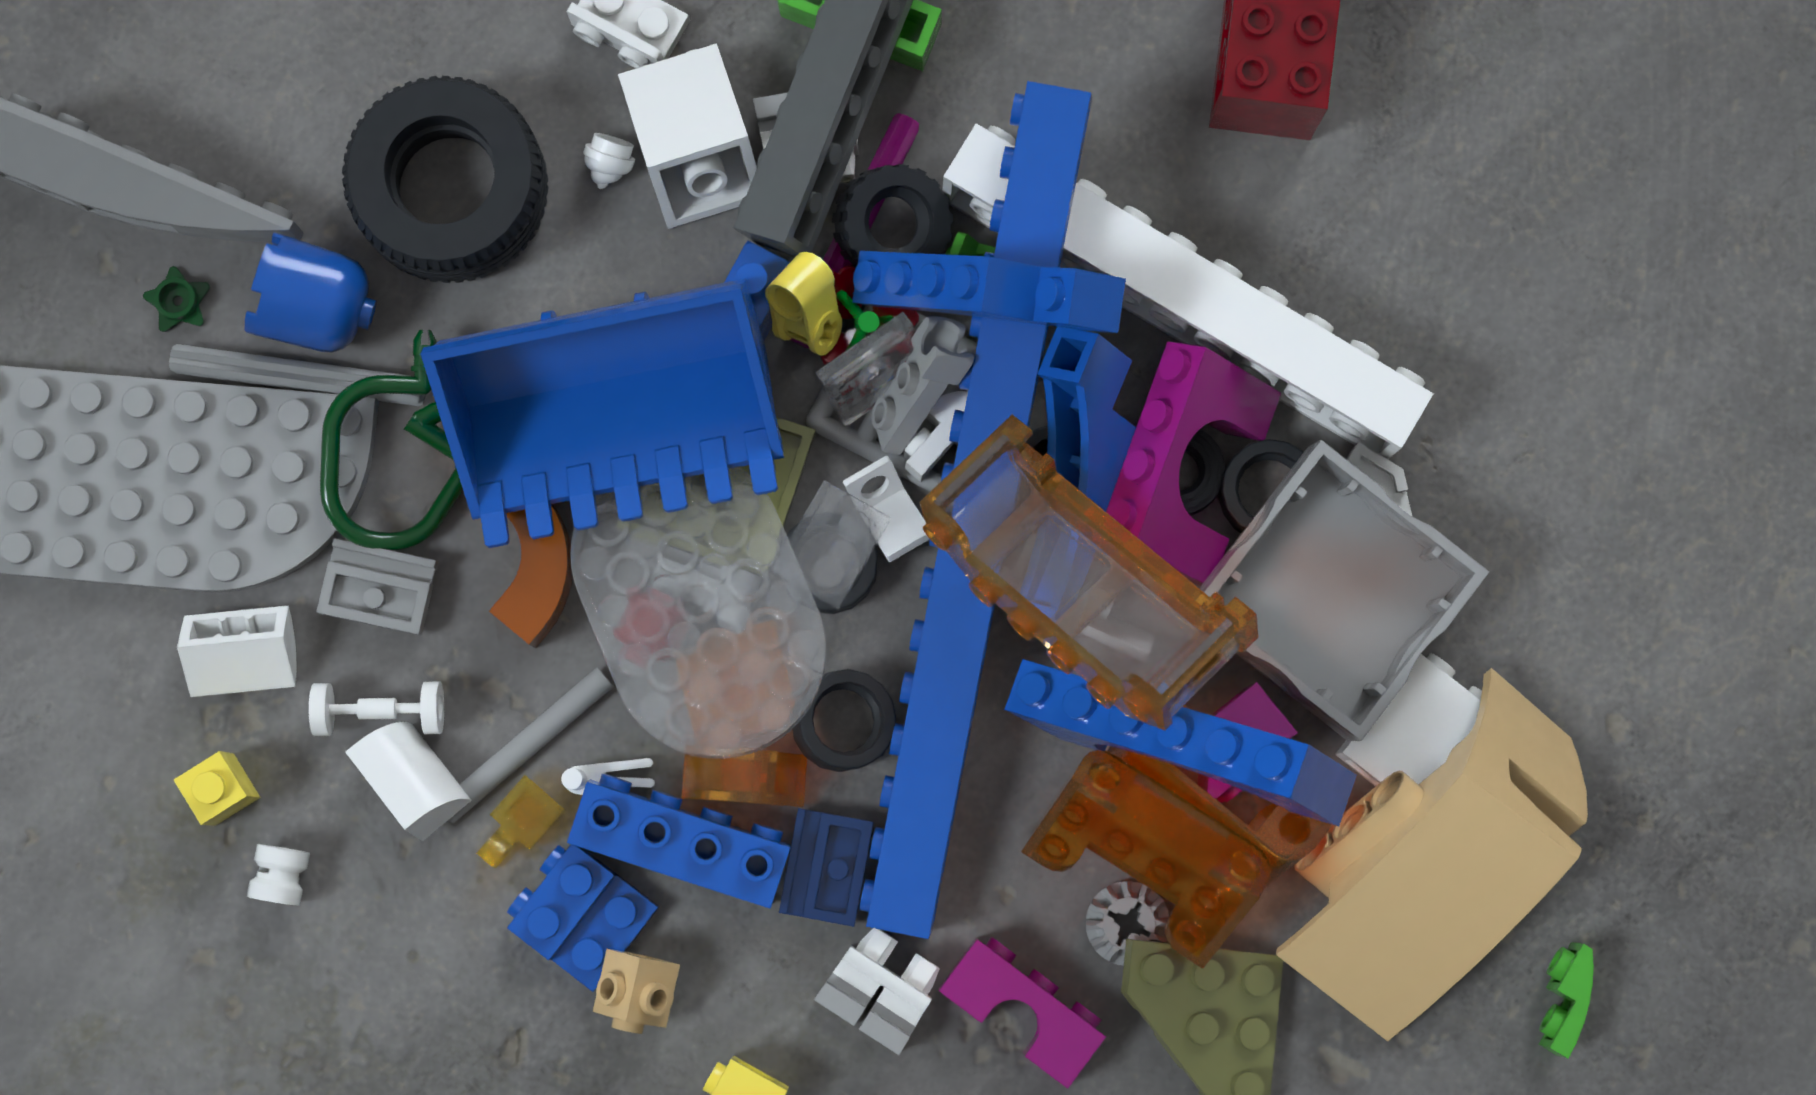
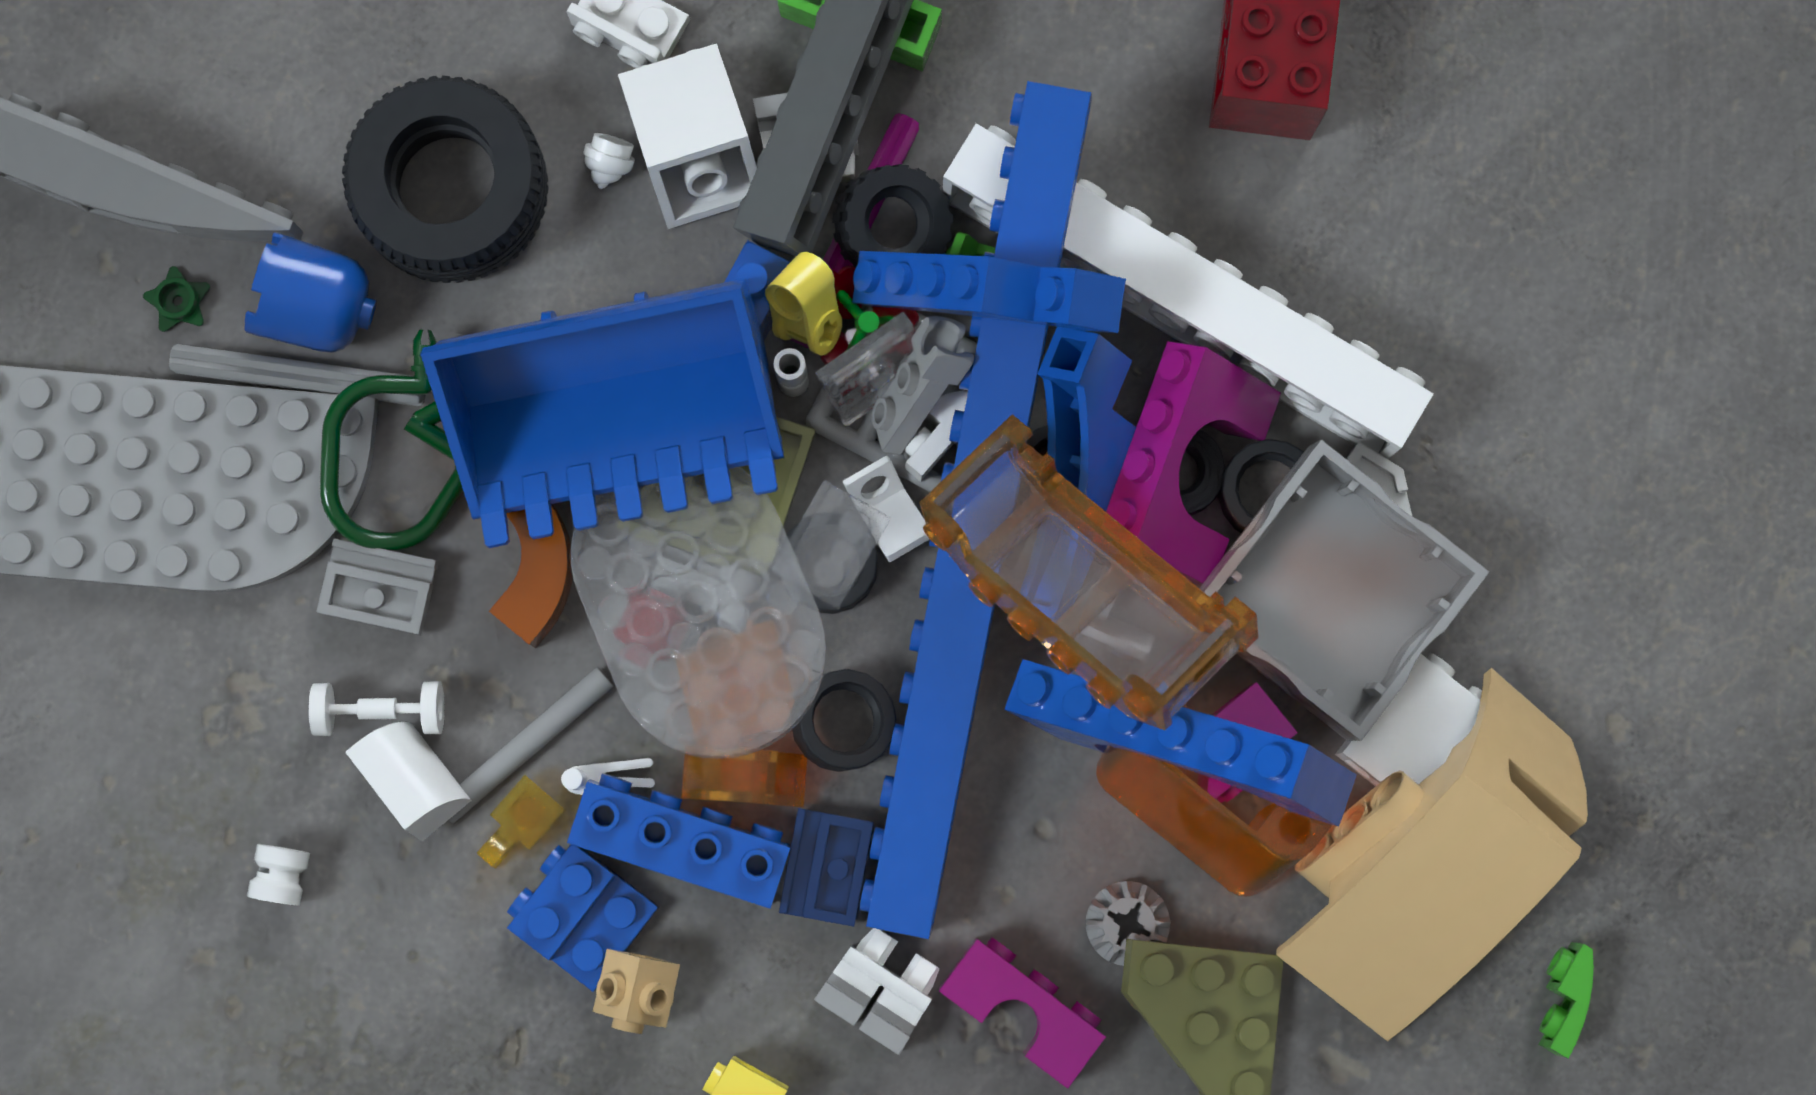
light yellow brick [174,751,261,826] -> none
white brick [177,605,297,697] -> none
clear orange windscreen [1021,750,1272,969] -> none
none -> white piece [773,348,809,397]

